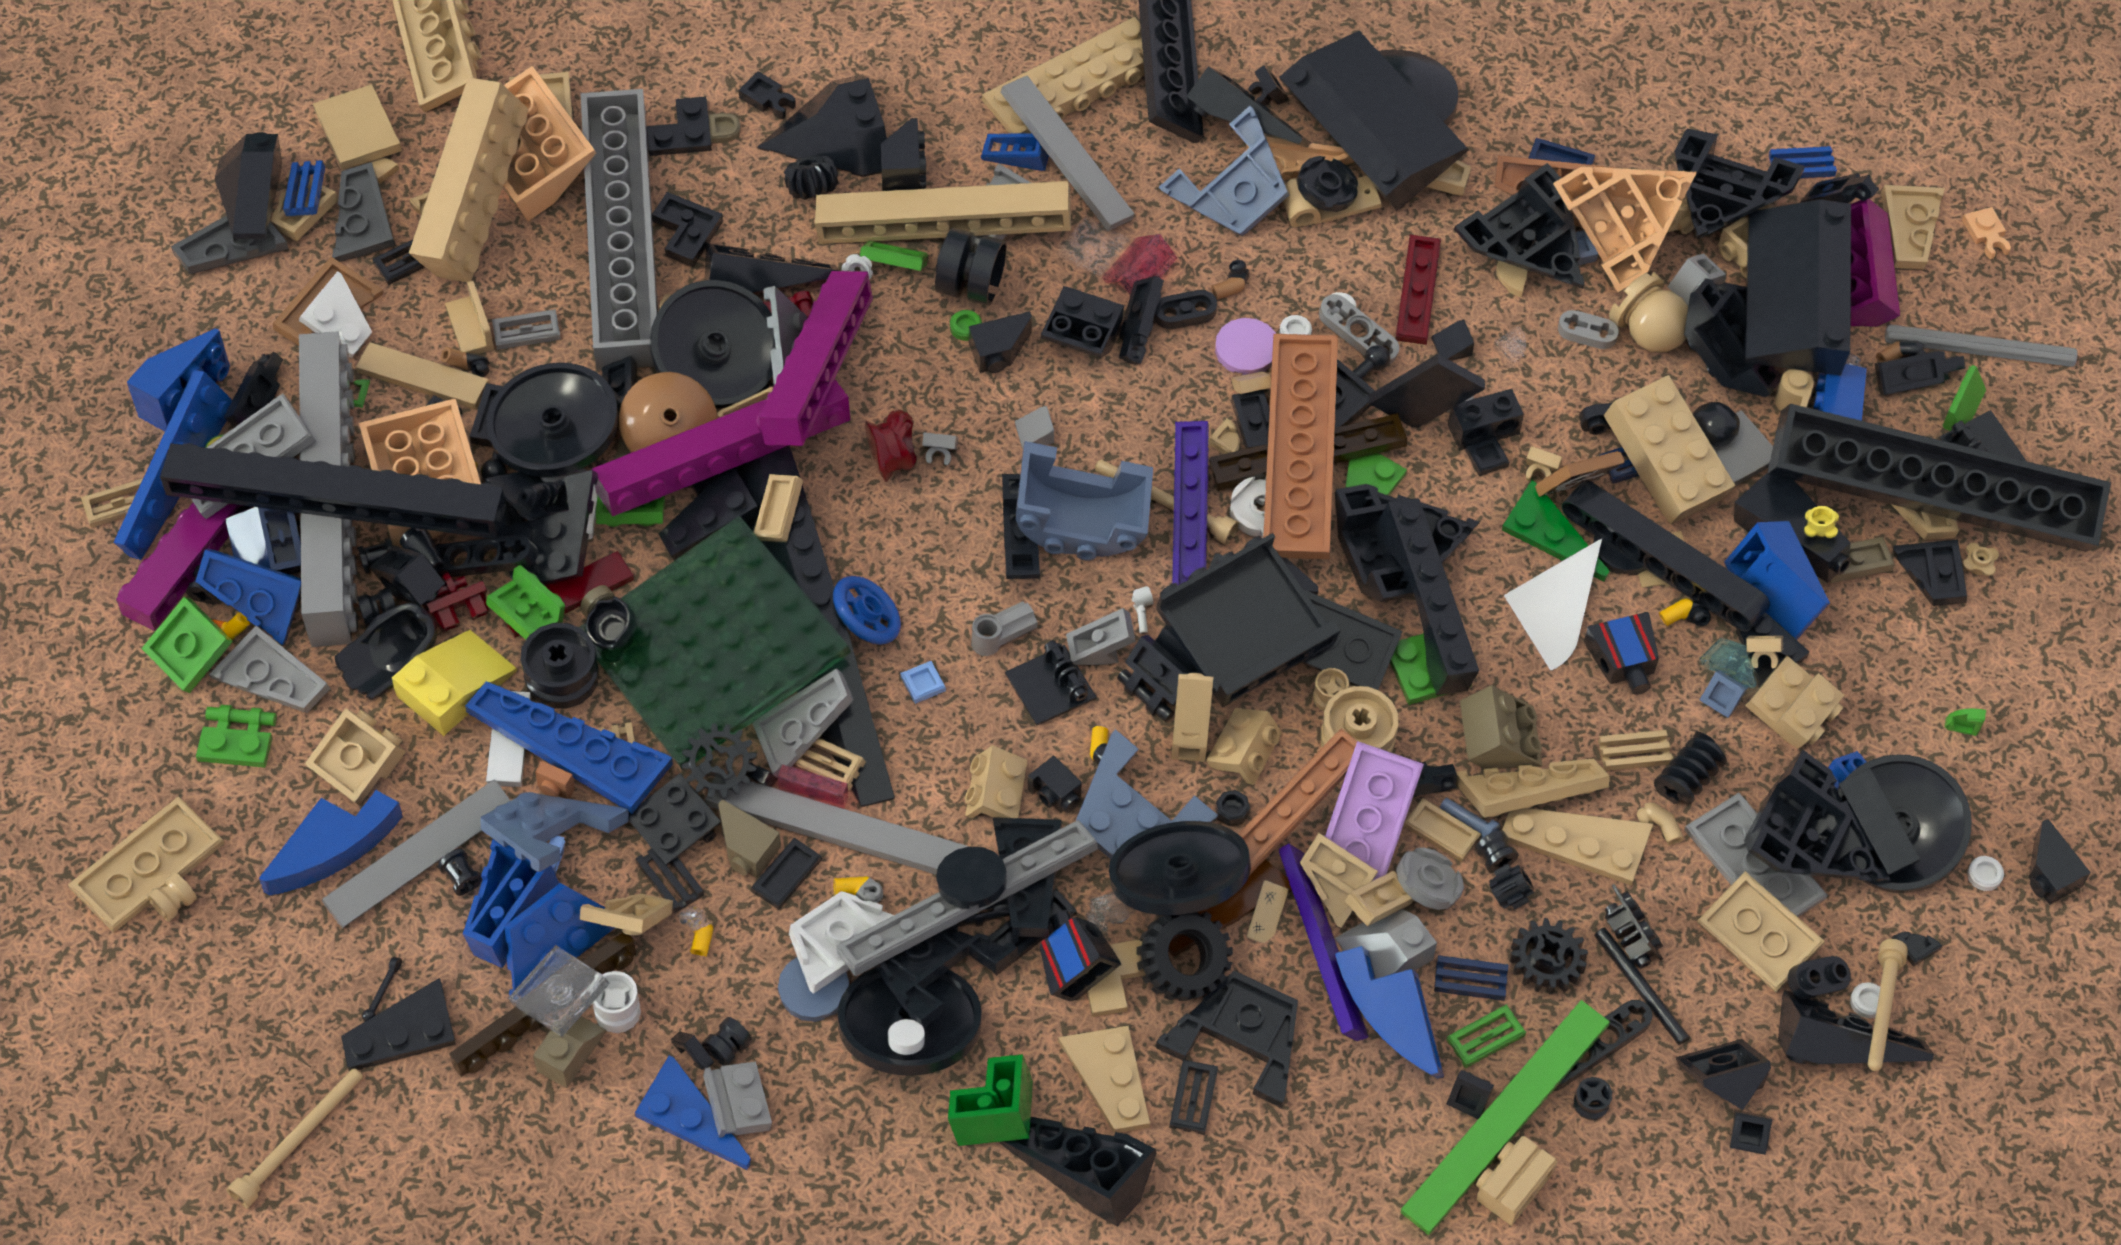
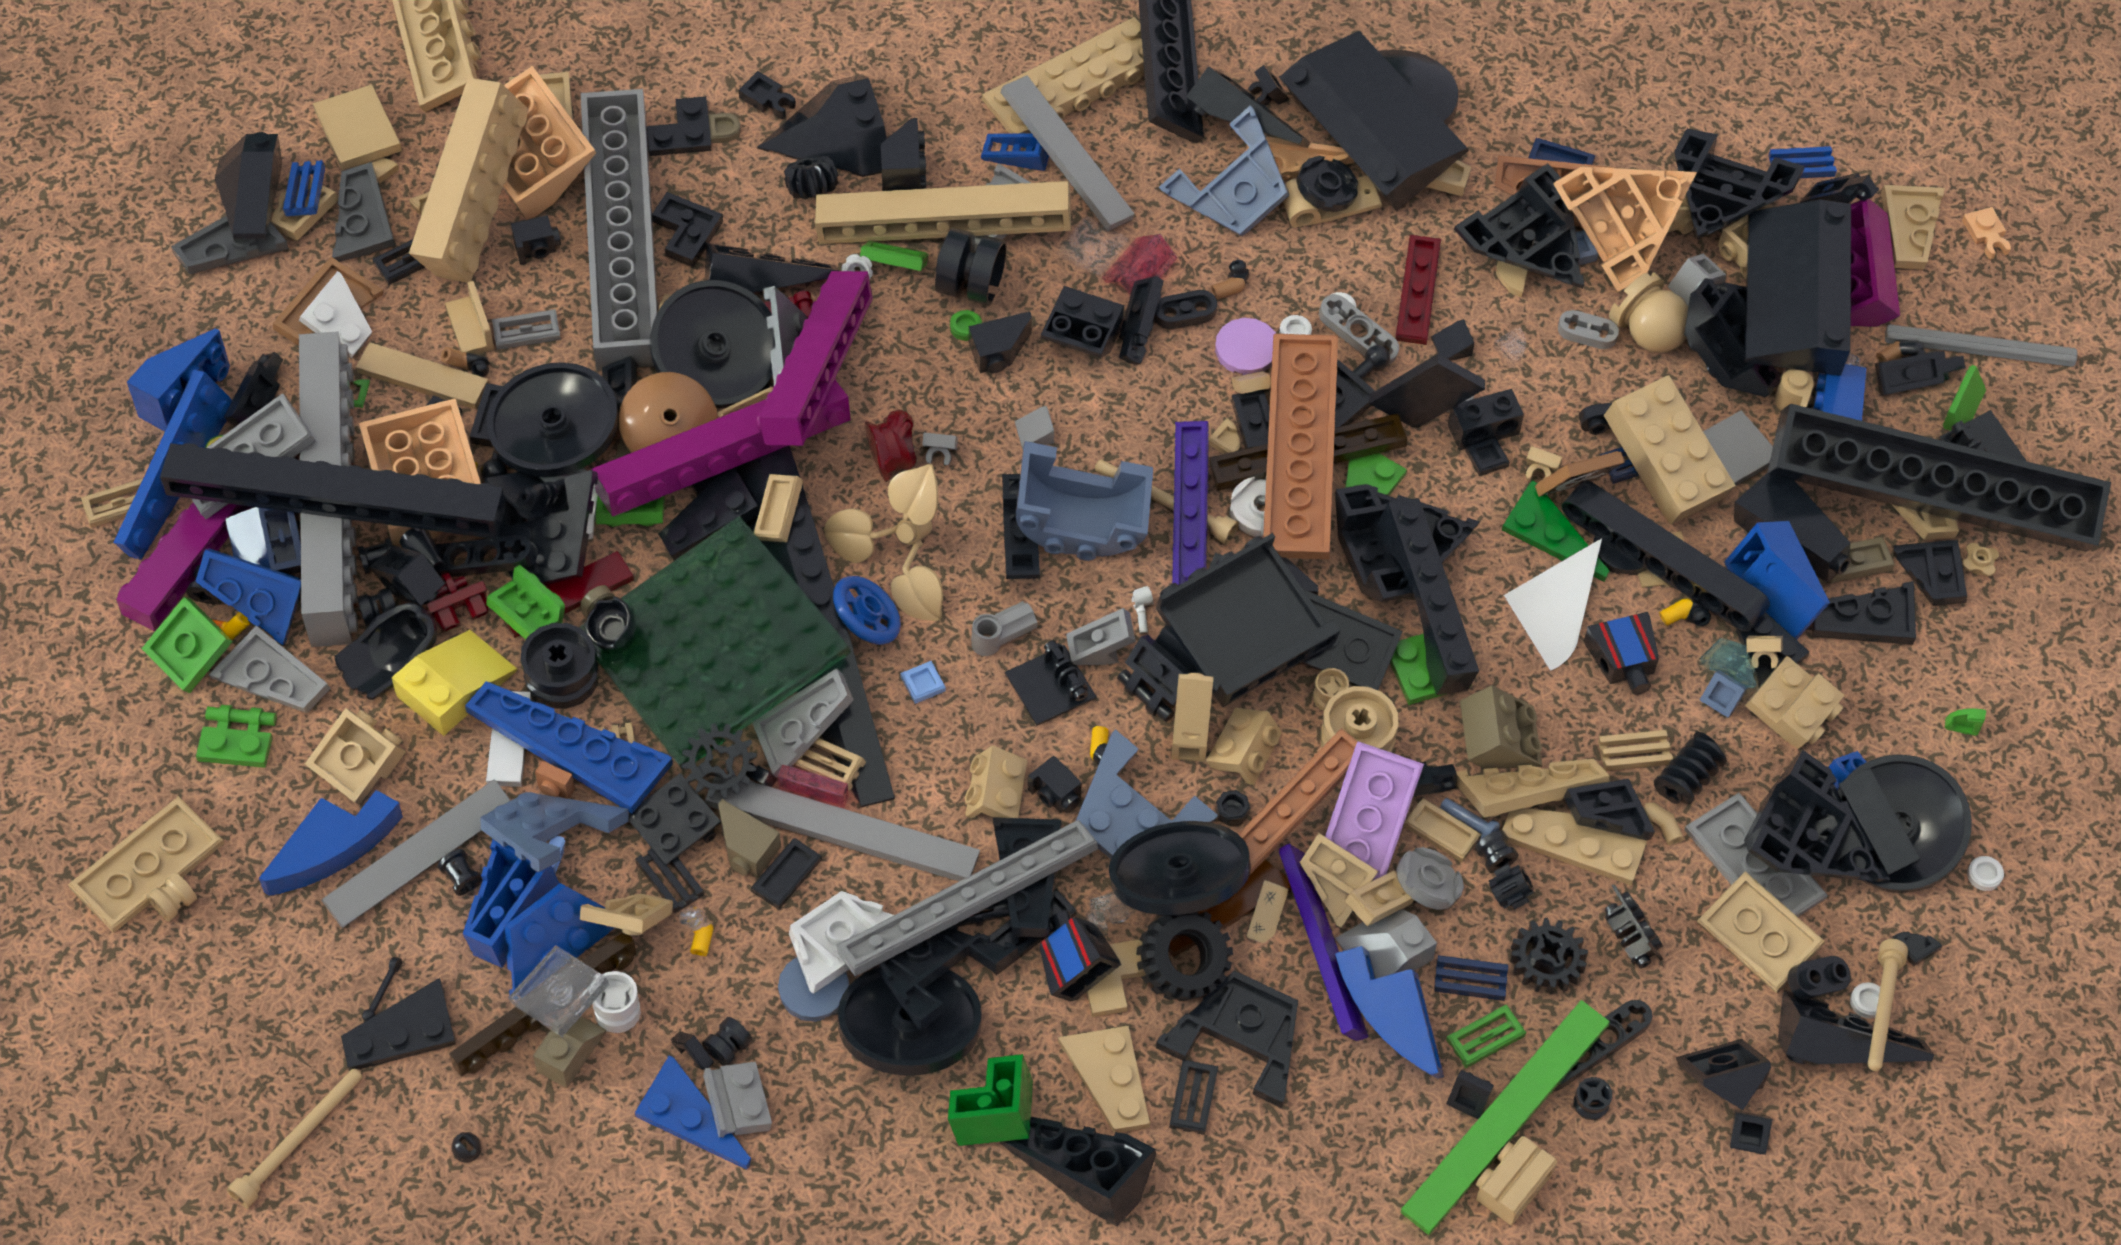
arm [833,876,883,903] -> none
white tile [888,1019,925,1055] -> none
black tile [936,846,1007,909] -> none
black bar [1594,927,1690,1045] -> none
black hair [1693,402,1740,447] -> none
light yellow plate [1804,506,1839,538] -> none
black slope [2029,819,2091,905] -> none
none -> black hinge [451,1132,482,1163]
none -> black brick [510,215,561,265]
none -> tan plant [824,464,943,621]
none -> black wing [1564,778,1655,840]
none -> black wing [1812,581,1916,645]

